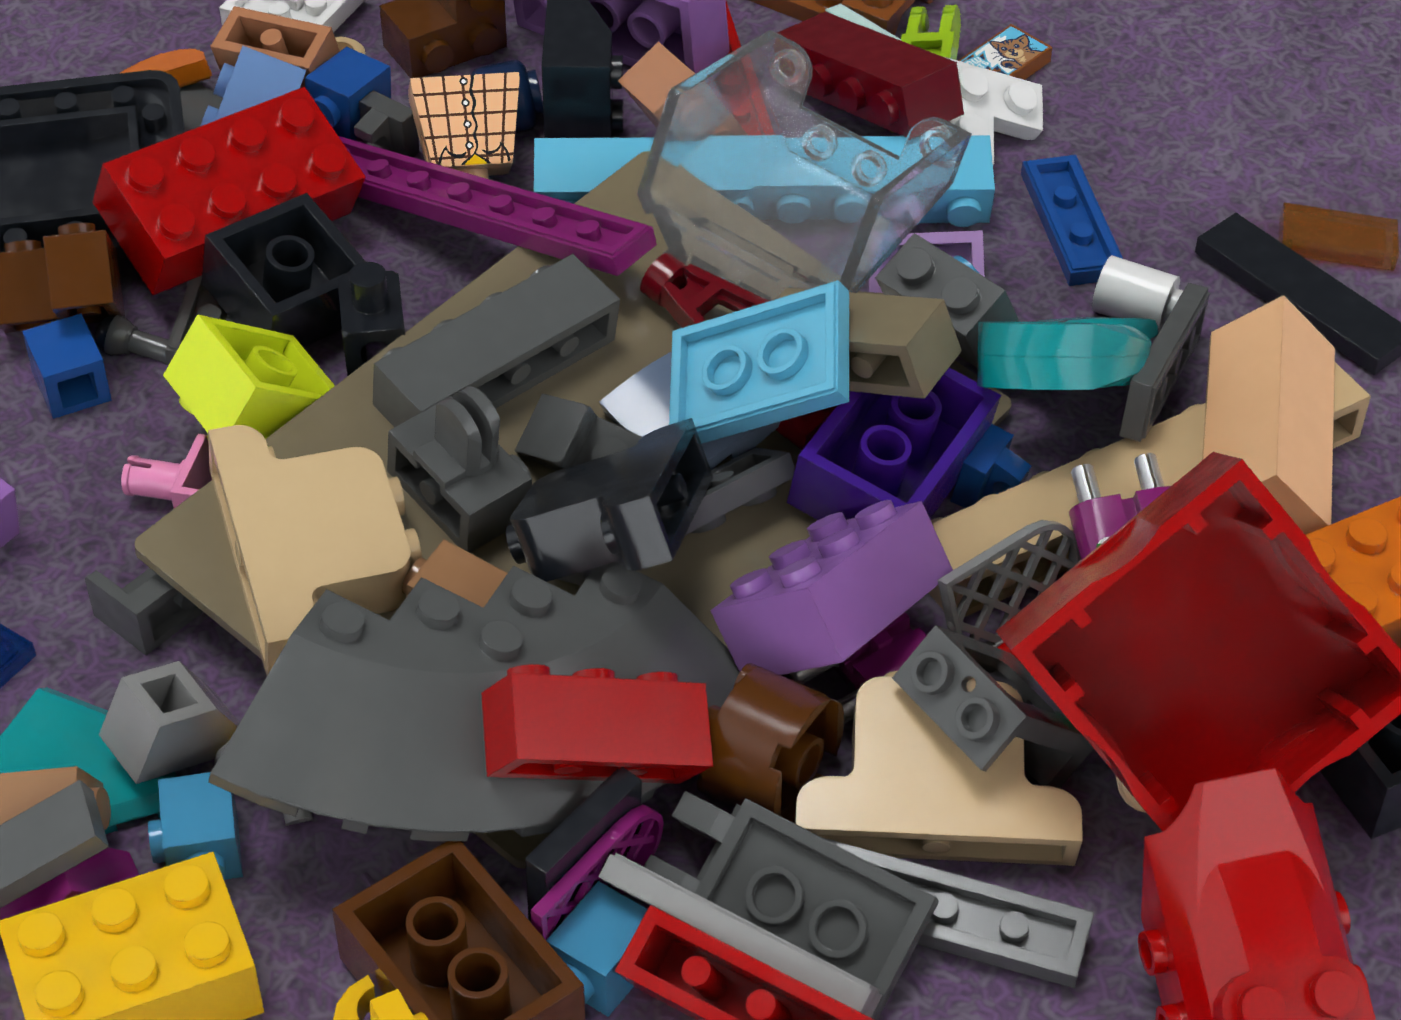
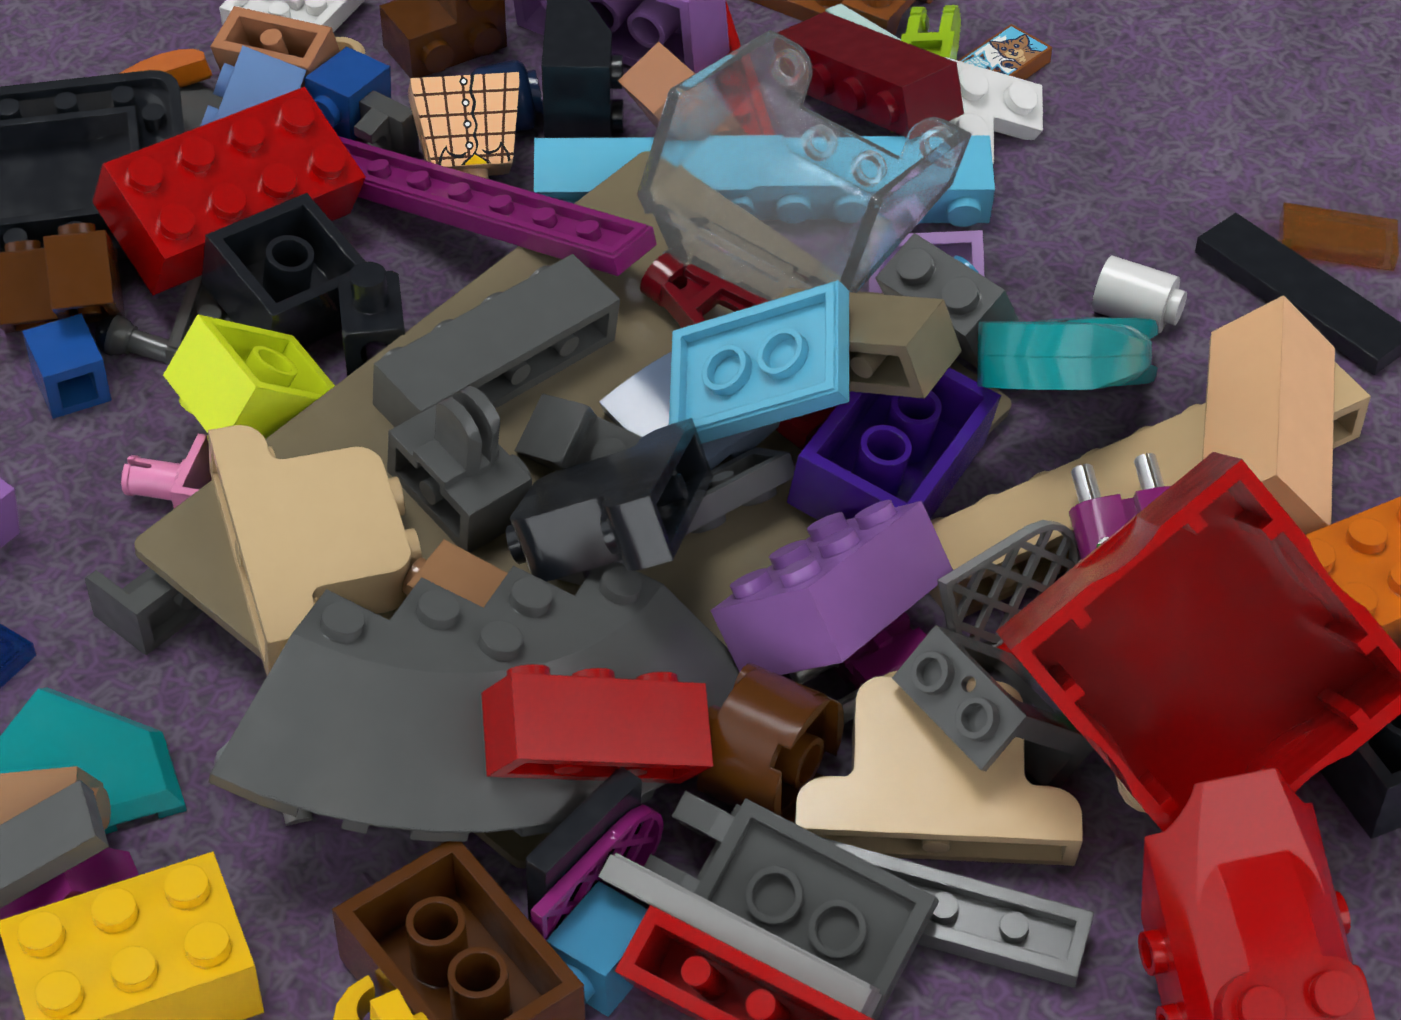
light grey slope [99,661,240,784] -> none
dark azure brick [148,772,243,880] -> none
blue tile [950,424,1032,508] -> none
blue tile [1021,155,1123,286] -> none
dark grey tile [1119,283,1210,442] -> none

